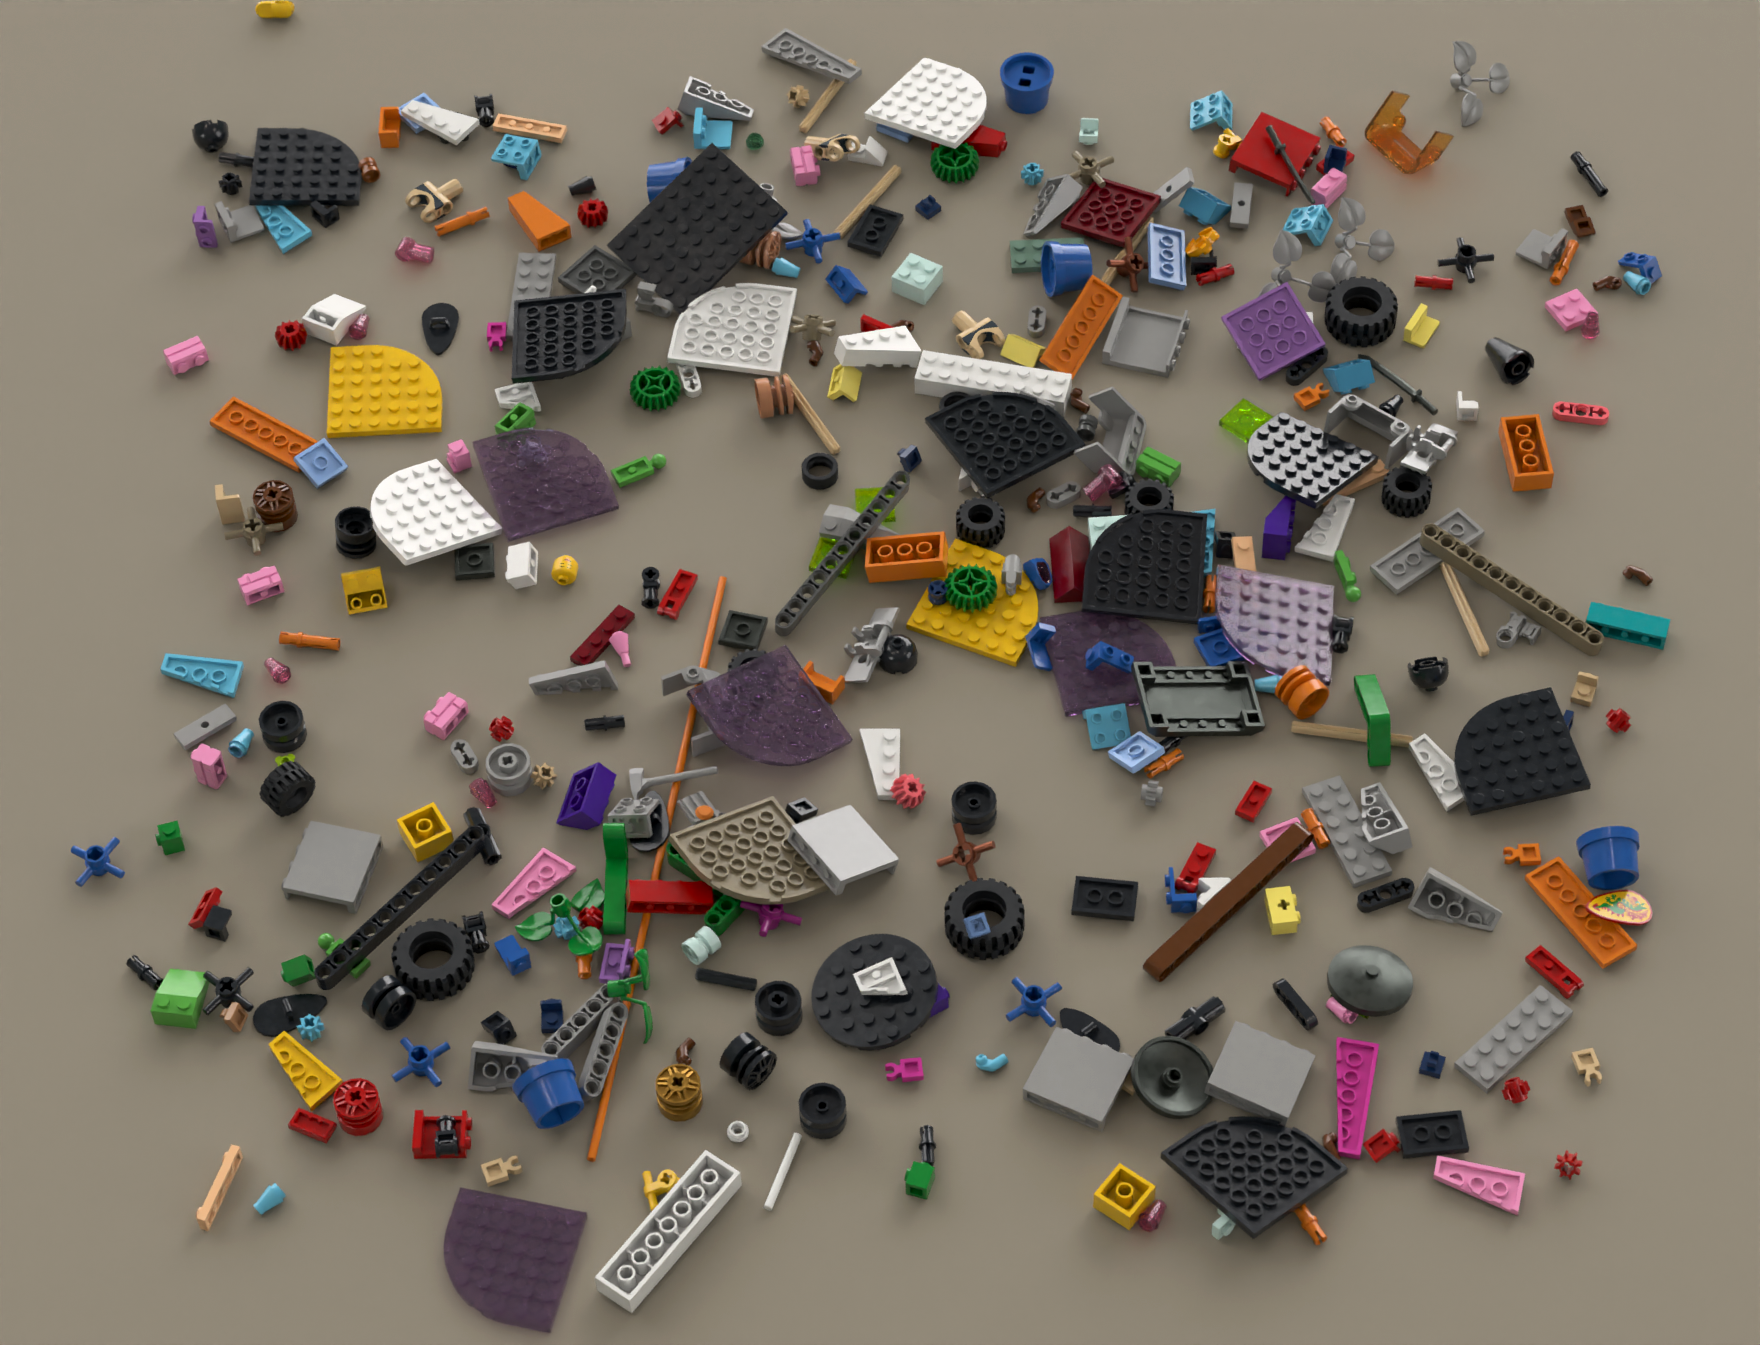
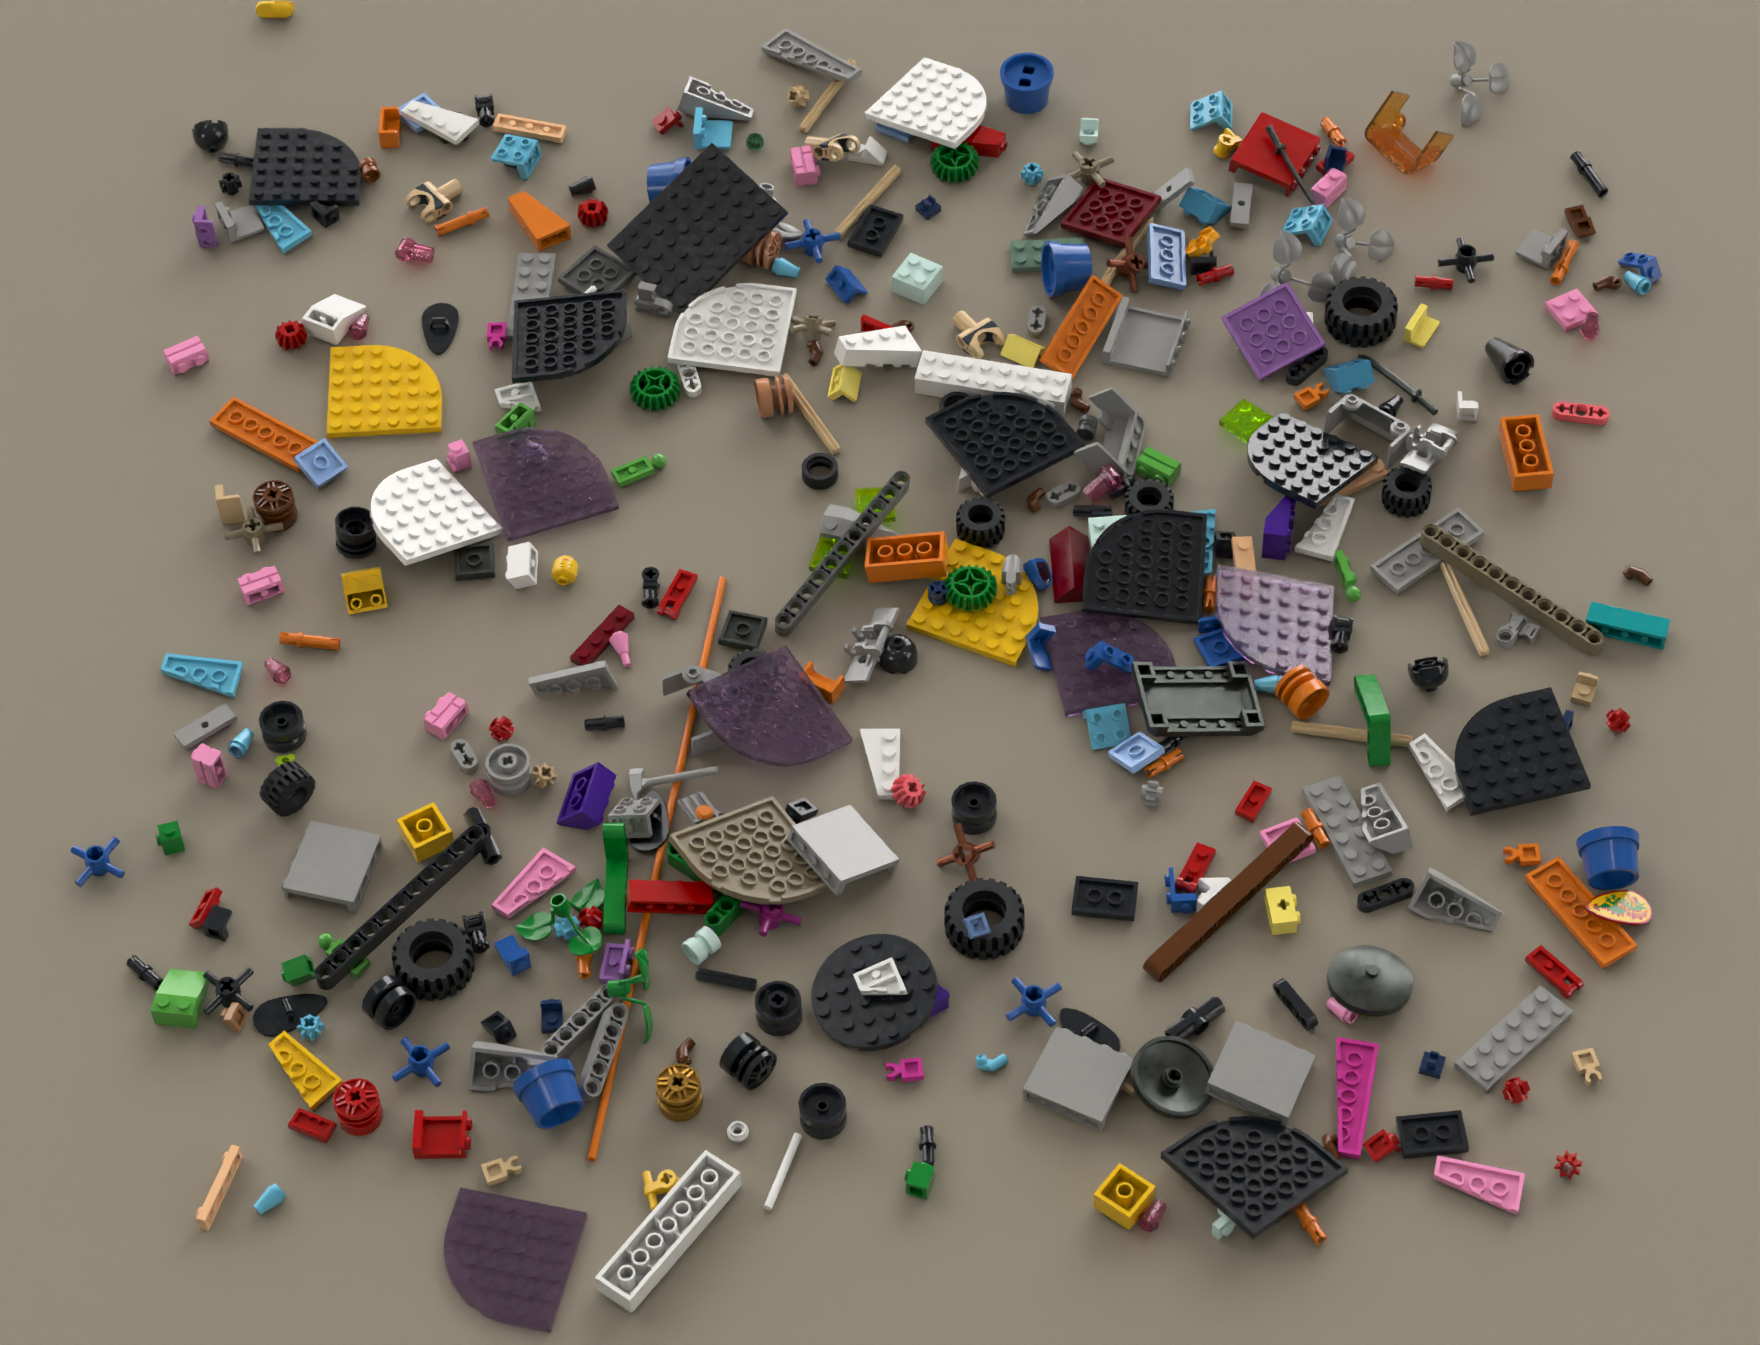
black connector [435,1115,459,1158] -> none
dark blue tile [897,445,922,472] -> none

